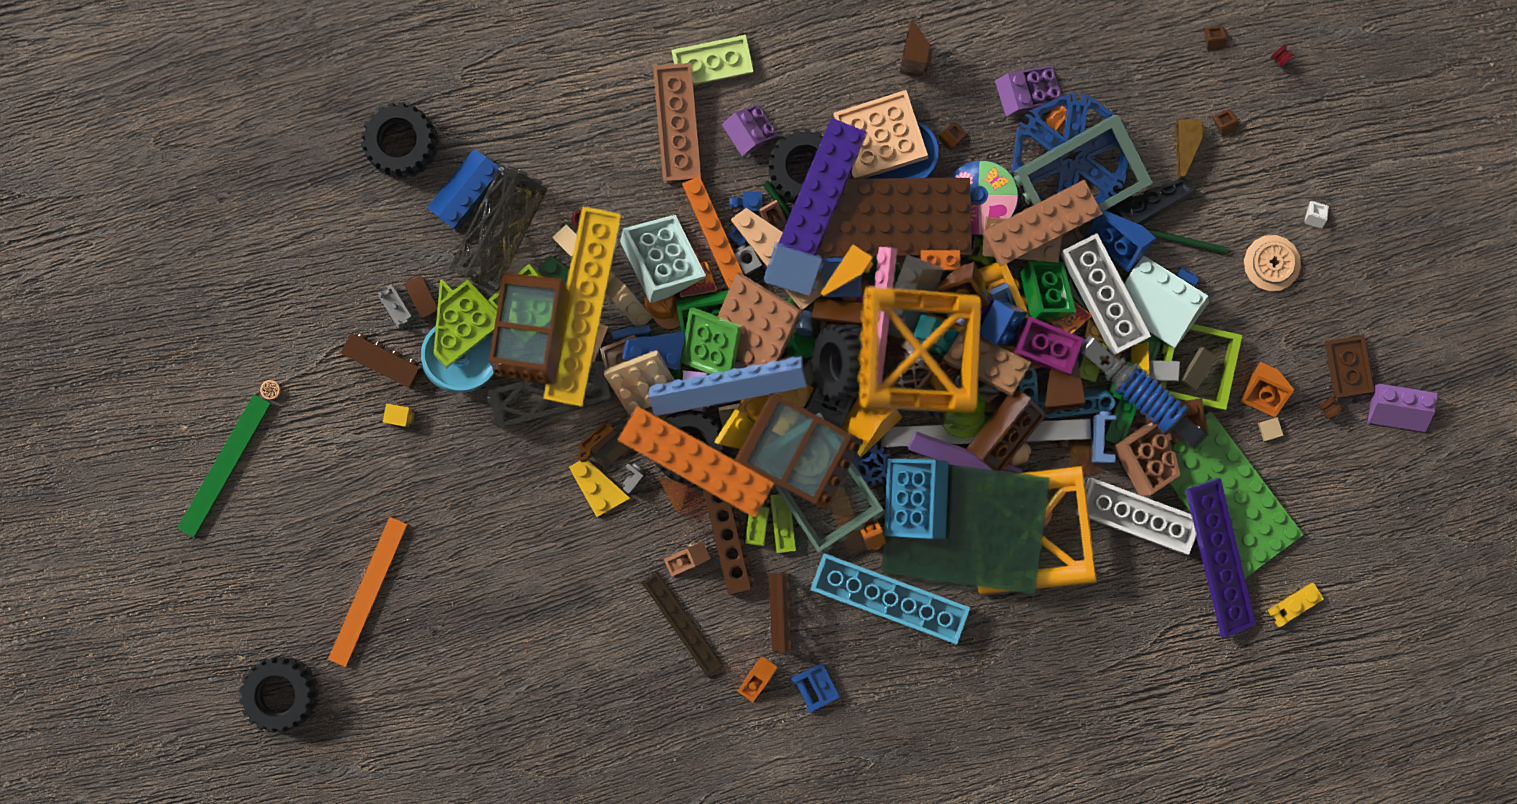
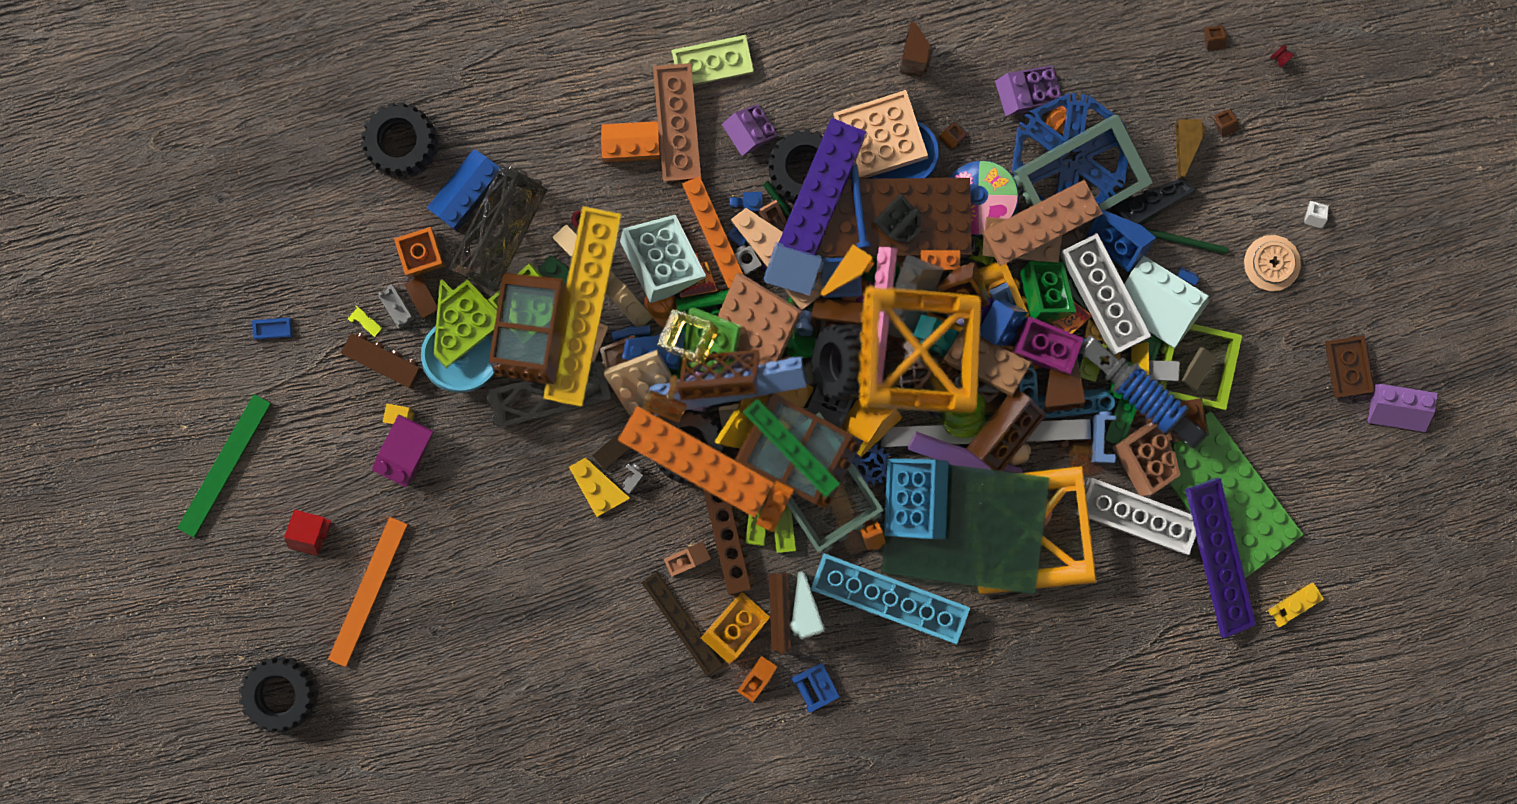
tile [260,380,281,400] -> none
reddish brown hinge [577,420,617,463] -> none
clear orange slope [659,477,689,513] -> none
orange slope [1240,362,1294,417] -> none
tan tile [1258,417,1283,441] -> none
reddish brown wheel [1318,396,1343,419] -> none
none -> blue tile [252,318,293,340]
none -> red plate [284,509,332,556]
none -> neon yellow piece [348,306,382,337]
none -> magenta slope [372,414,433,487]
none -> orange brick [394,227,445,278]
none -> orange slope [601,121,661,163]
none -> clear orange plate [642,376,687,422]
none -> clear yellow window [657,309,719,364]
none -> reddish brown fence [676,350,760,400]
none -> light orange slope [701,592,770,664]
none -> green plate [743,399,840,497]
none -> orange plate [756,481,794,532]
none -> light aqua slope [791,571,823,638]
none -> blue bar [851,163,871,249]
none -> pearl dark grey slope [873,194,922,242]

